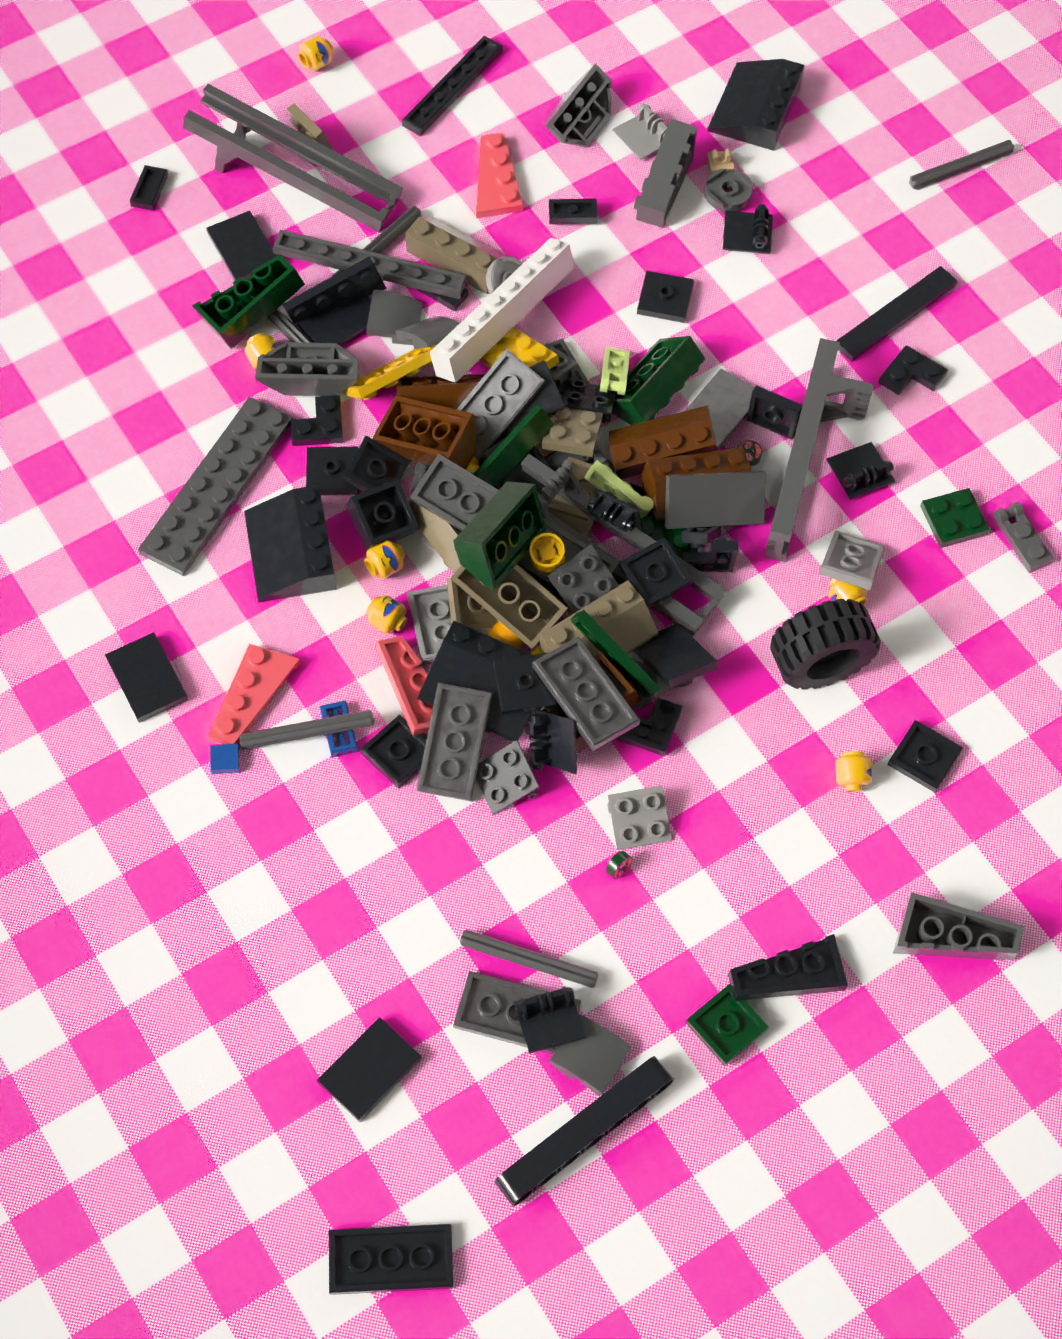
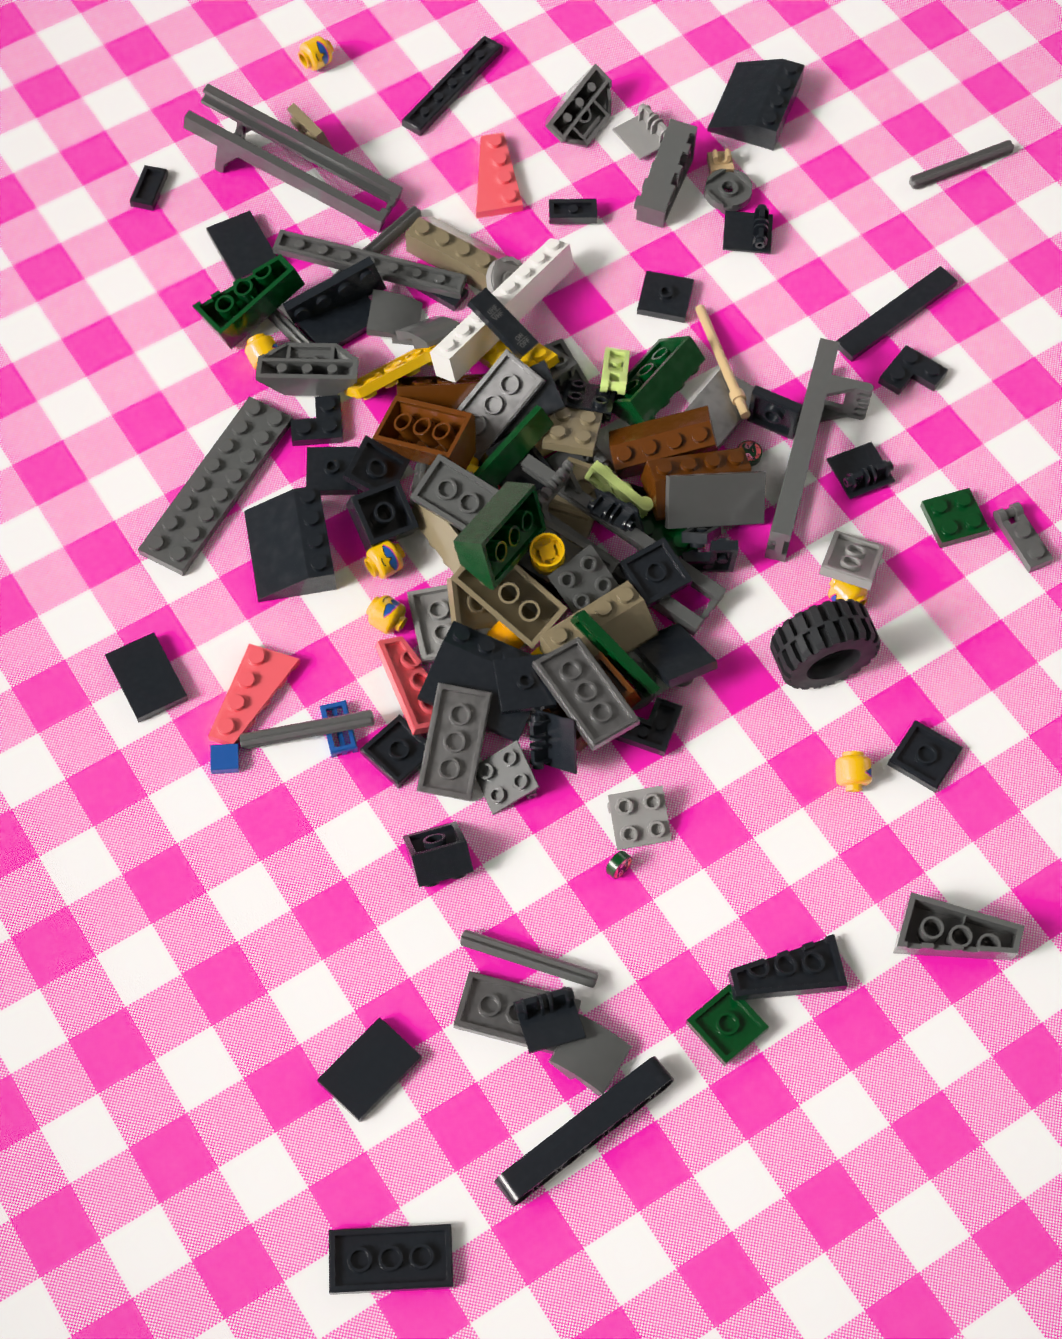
none -> black slope [402,821,474,887]
none -> black tile [467,288,539,359]
none -> tan bar [695,304,751,419]

